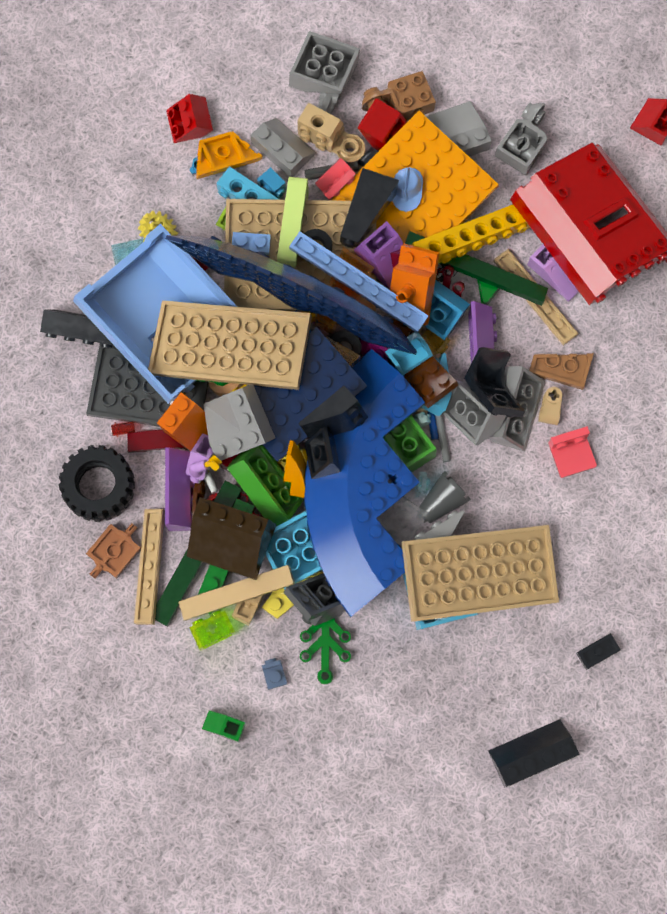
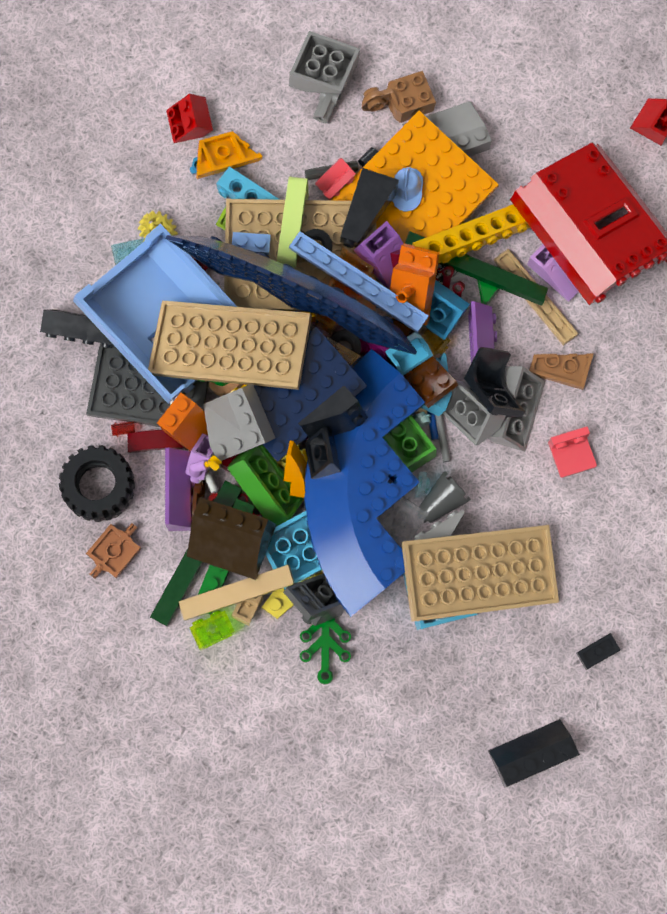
tan tile [134,509,165,625] -> none
green slope [202,710,246,743] -> none
light grey slope [250,118,316,177] -> none
dark azure brick [257,167,286,198] -> none
sand blue bracket [261,658,287,690] -> none
tan brick [297,103,365,163] -> none
red slope [357,98,407,151] -> none
light grey brick [495,103,548,176] -> none
tan piece [538,387,562,425] -> none

